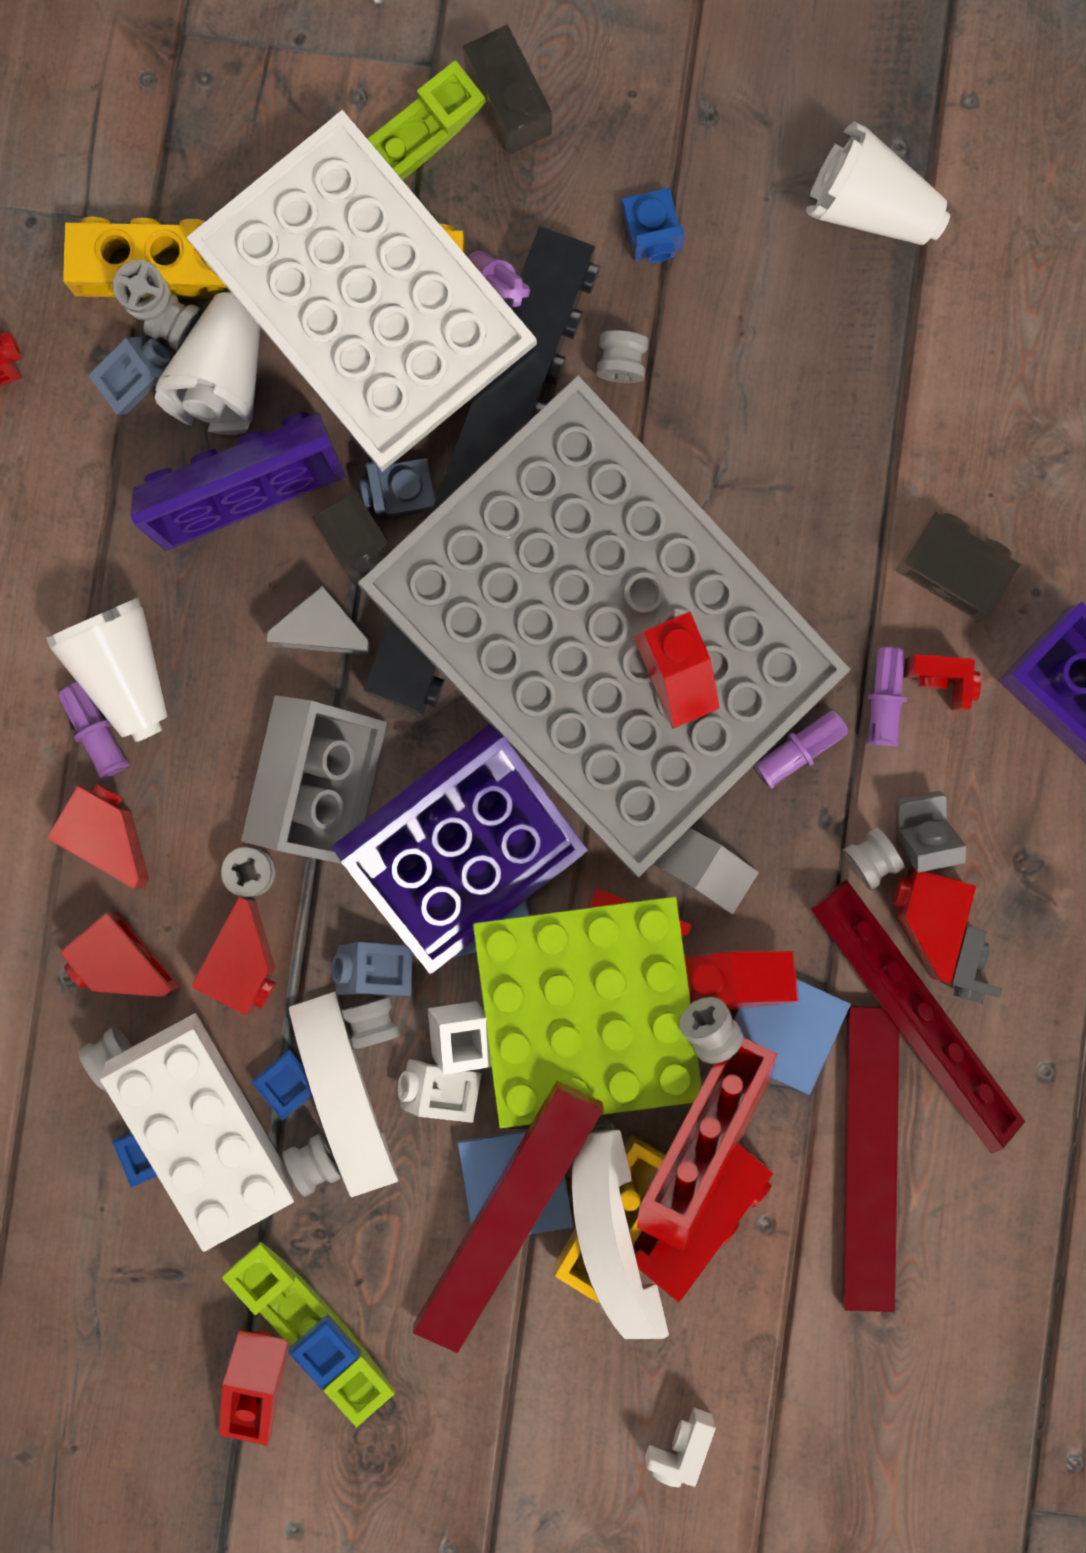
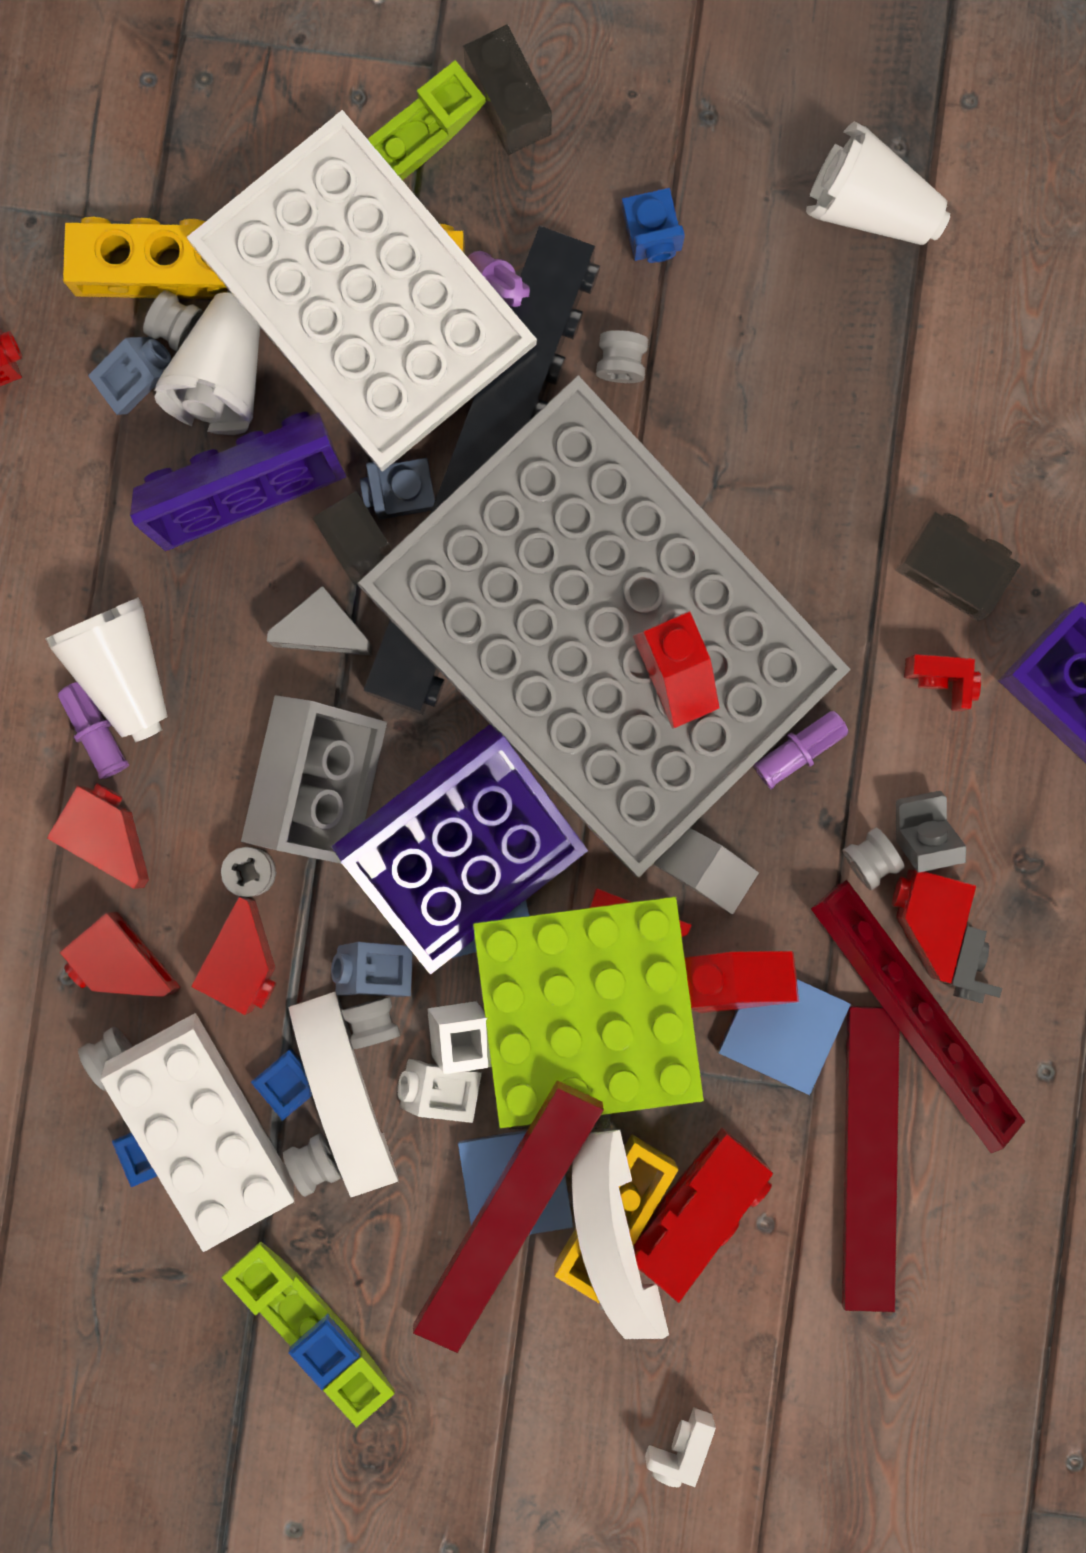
light grey wheel [113,260,171,321] -> none
slope [219,1330,288,1446] -> none
red brick [637,1037,778,1252] -> none
light grey wheel [679,997,743,1064] -> none
medium lavender axle [866,647,907,747] -> none

